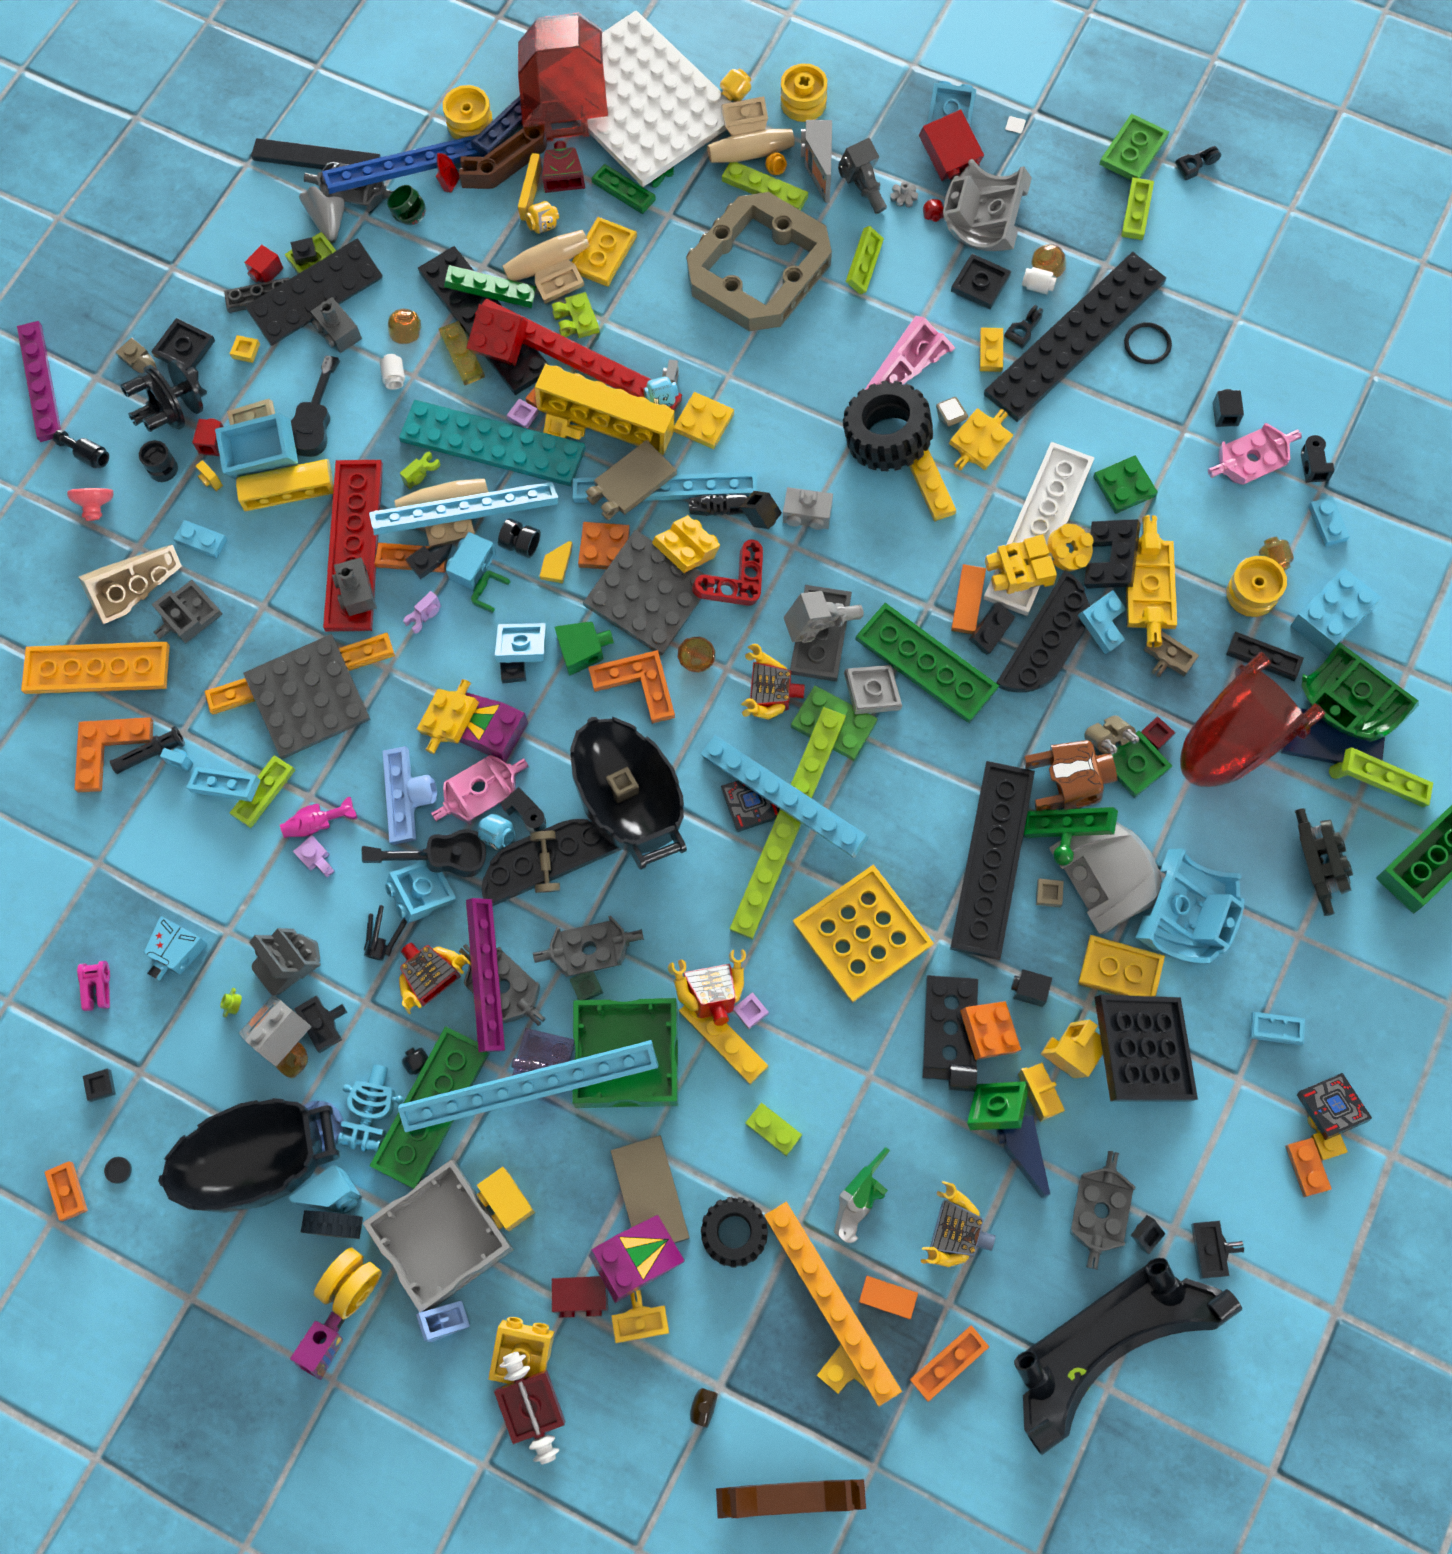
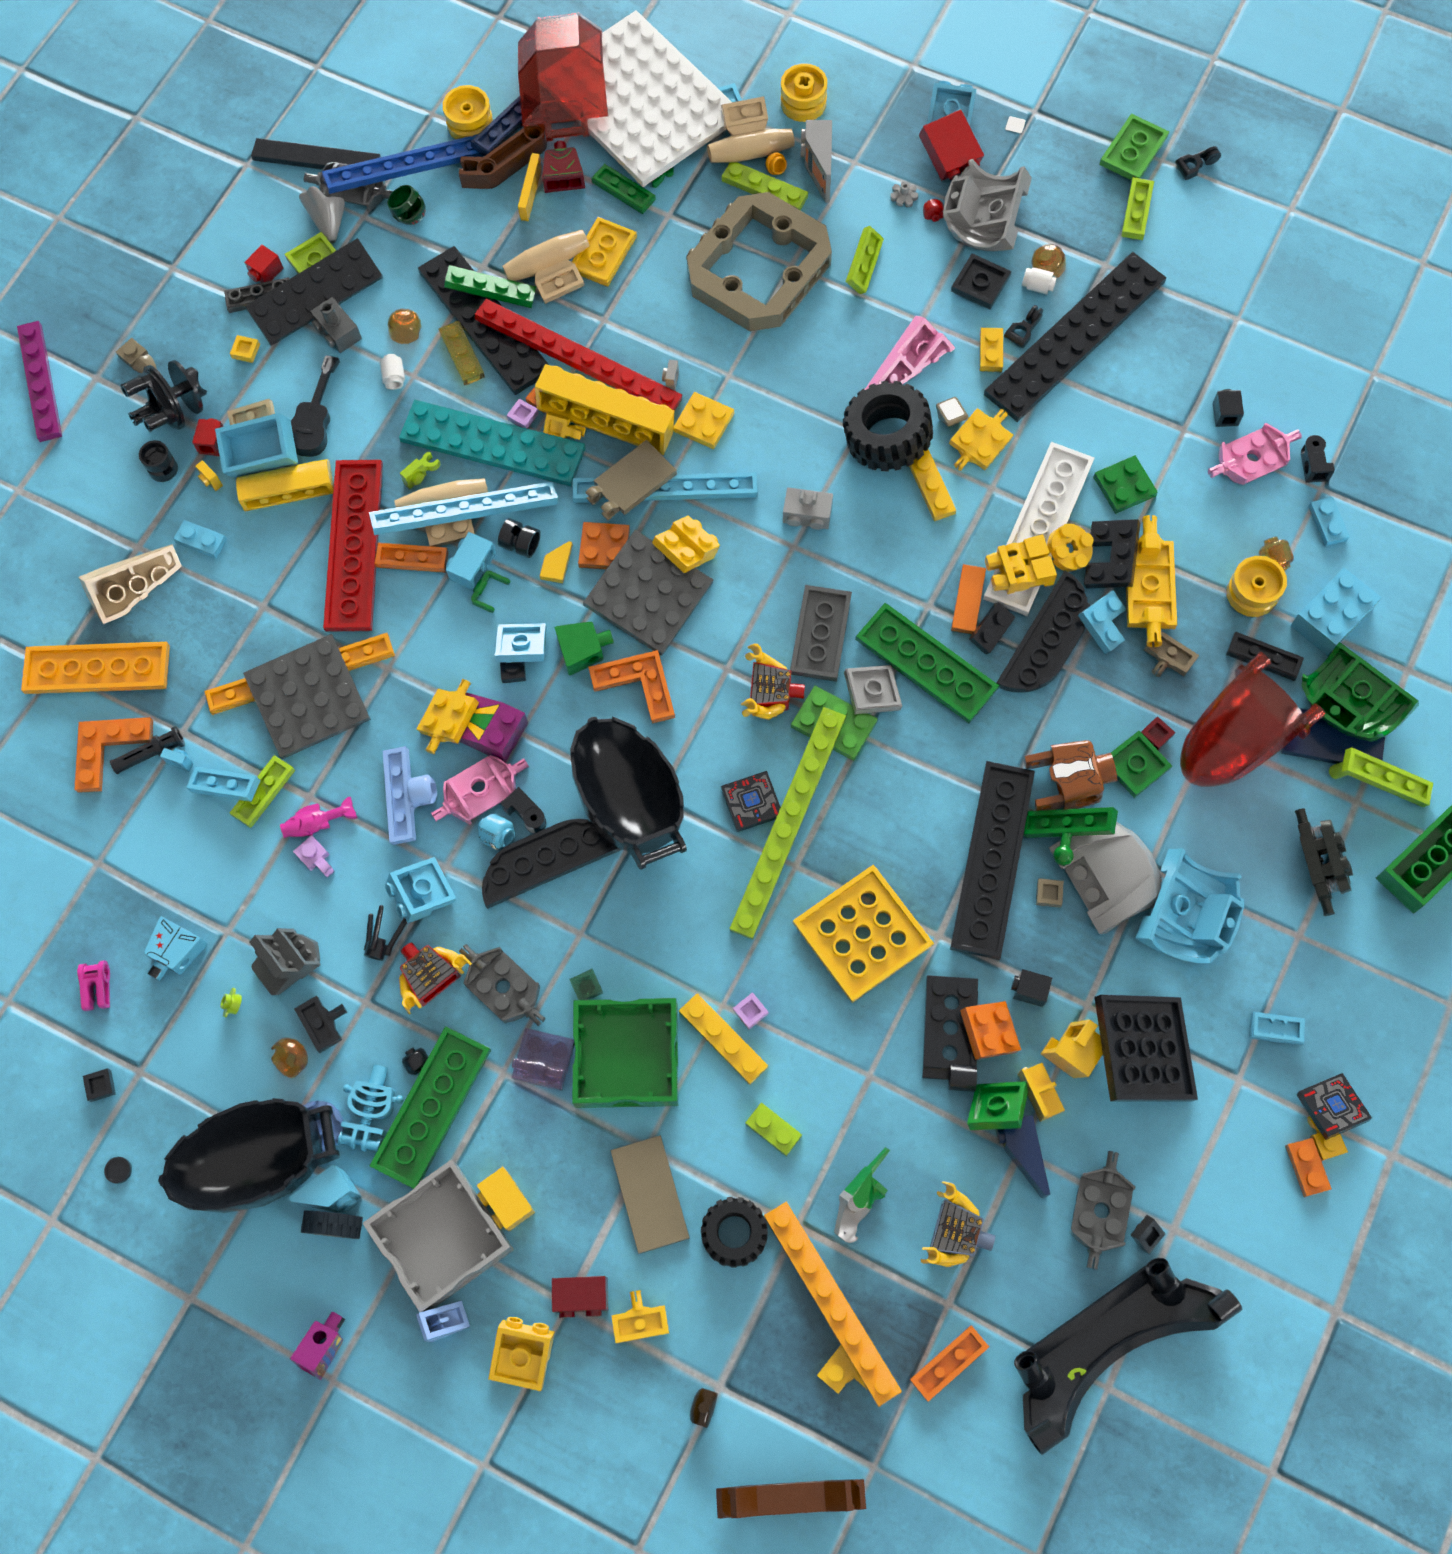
orange plate [44,1161,88,1222] -> none
black piece [53,430,109,468] -> none
coral hair [67,488,114,521] -> none
black plate [151,318,215,369] -> none
dark grey plate [152,580,223,644] -> none
light grey slope [239,995,312,1066] -> none
black plate [290,237,318,265] -> none
yellow wheel [313,1247,382,1320] -> none
dark grey brick [332,558,377,616] -> none
black piece [361,829,486,877] -> none
medium azure plate [398,1040,658,1132] -> none
lavender plate [403,591,441,634] -> none
black plate [405,543,452,580] -> none
red plate [436,153,460,193] -> none
red brick [466,304,528,366] -> none
magenta plate [466,898,505,1052] -> none
dark red plate [494,1352,566,1464] -> none
yellow head [525,201,559,234] -> none
dark tan wheel [530,831,560,893] -> none
dark grey plate [533,916,644,977] -> none
lime plate [551,292,600,338] -> none
magenta slope [588,1215,685,1303] -> none
dark tan slope [606,767,639,803] -> none
medium azure head [643,376,679,407] -> none
torso [668,949,746,1026] -> none
clear orange hair [677,636,716,673] -> none
black hinge [689,494,748,516] -> none
red beam [692,539,763,606] -> none
medium azure plate [701,735,869,858] -> none
yellow head [720,68,751,102] -> none
black brick [740,491,782,529] -> none
light grey brick [783,591,864,643] -> none
dark grey brick [838,137,887,214] -> none
orange tile [859,1276,918,1320] -> none
yellow tile [1078,935,1165,996] -> none
dark tan piece [1084,715,1139,754] -> none
black tyre [1124,322,1172,364] -> none
black plate [1191,1221,1244,1279] -> none

